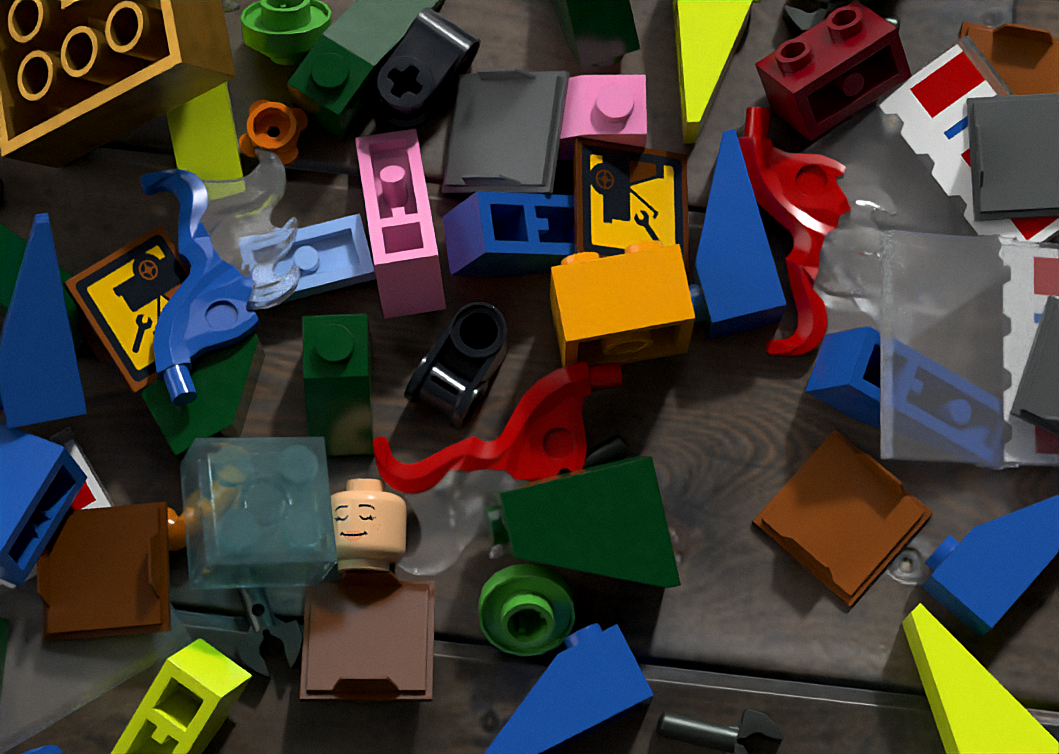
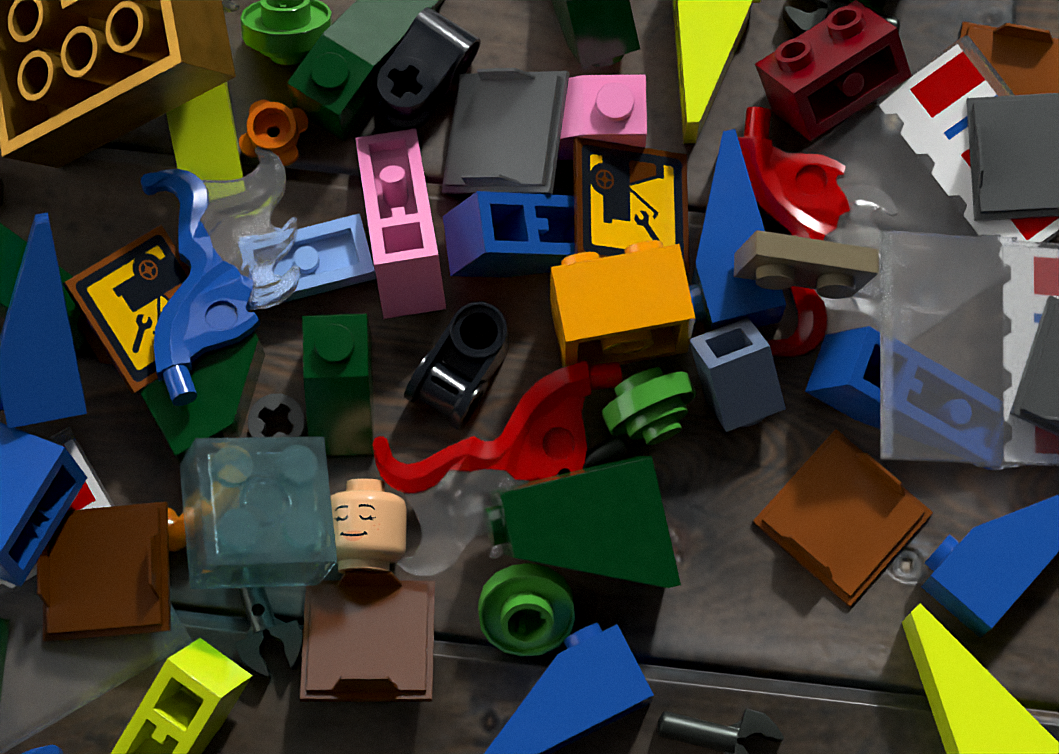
none -> dark grey bush [248,393,307,455]
none -> bright green plate [602,367,696,445]
none -> sand blue brick [689,317,786,432]
none -> dark tan plate [734,230,879,299]

